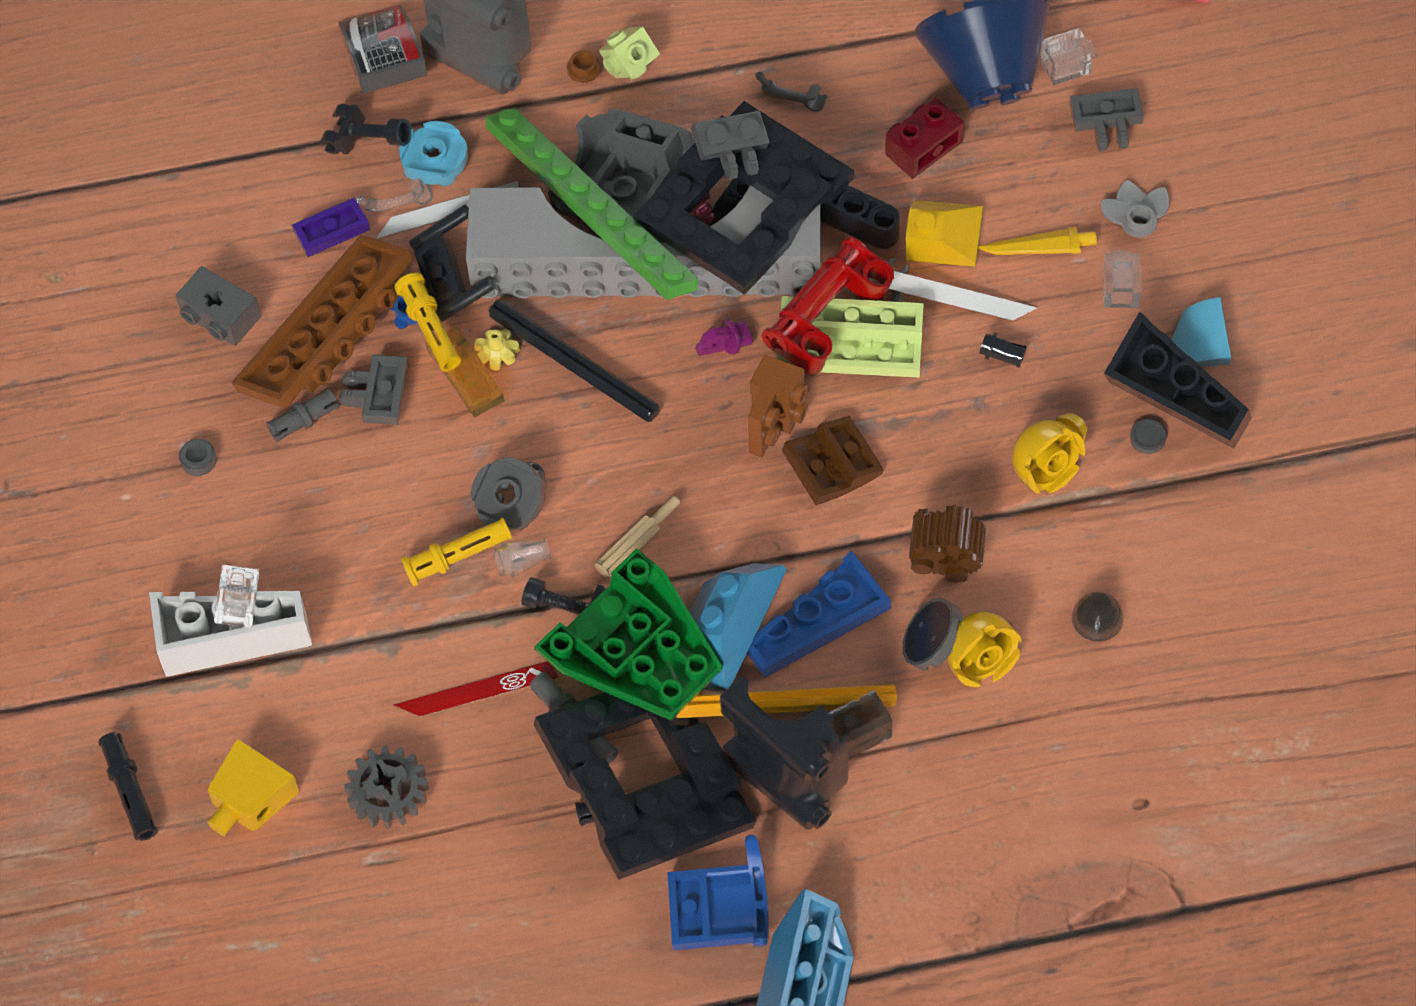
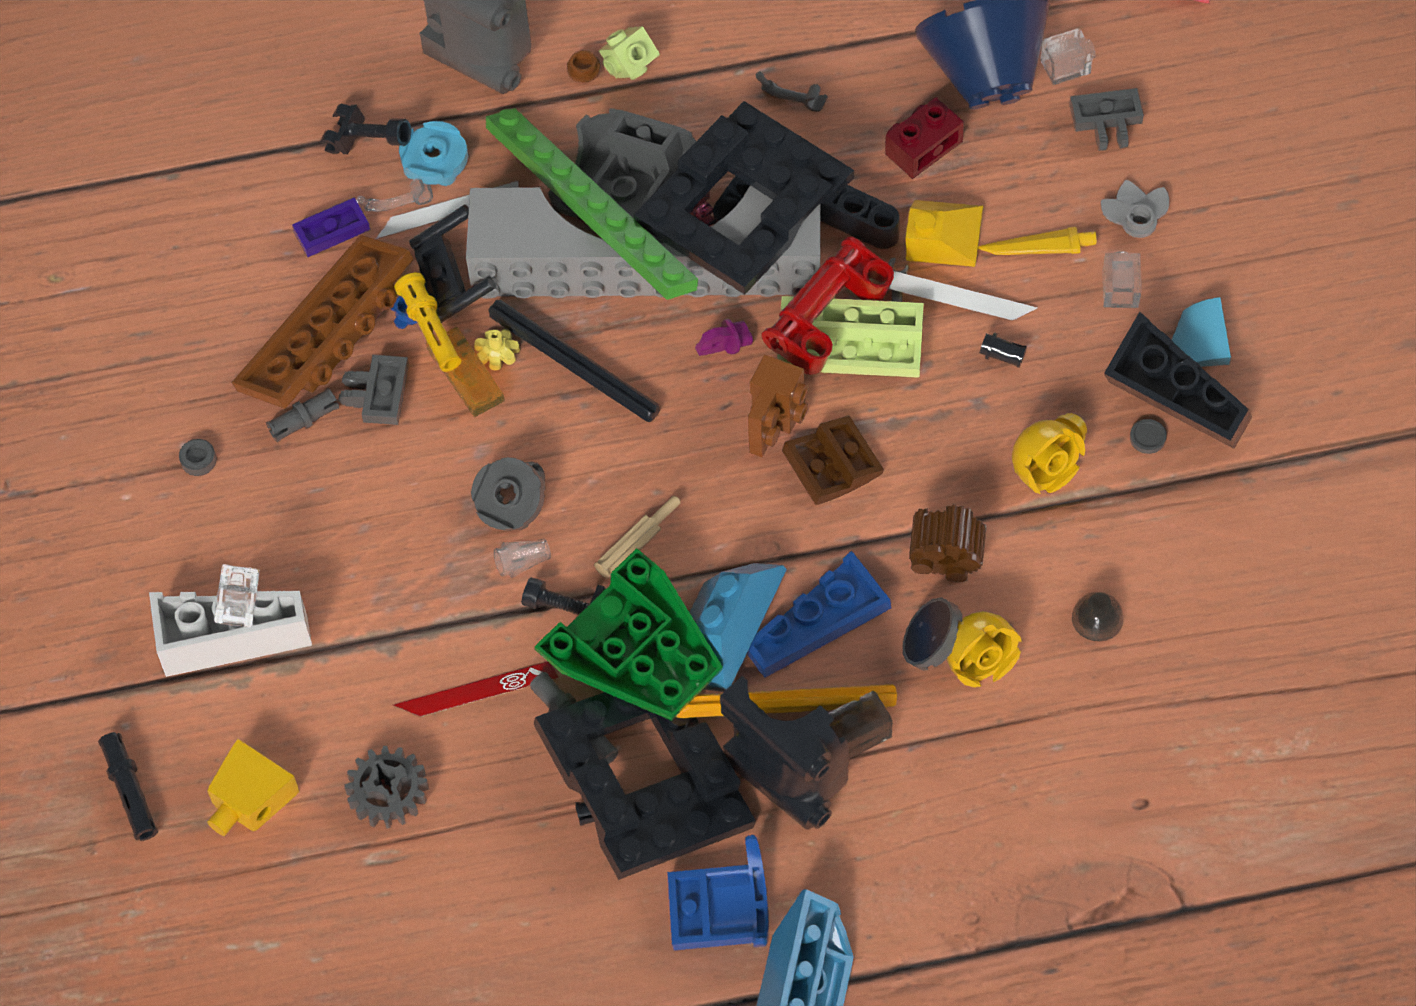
dark grey brick [175,266,262,346] -> none
slope [338,5,427,94] -> none
yellow pin [401,517,513,587] -> none
dark grey hinge [691,111,770,179] -> none

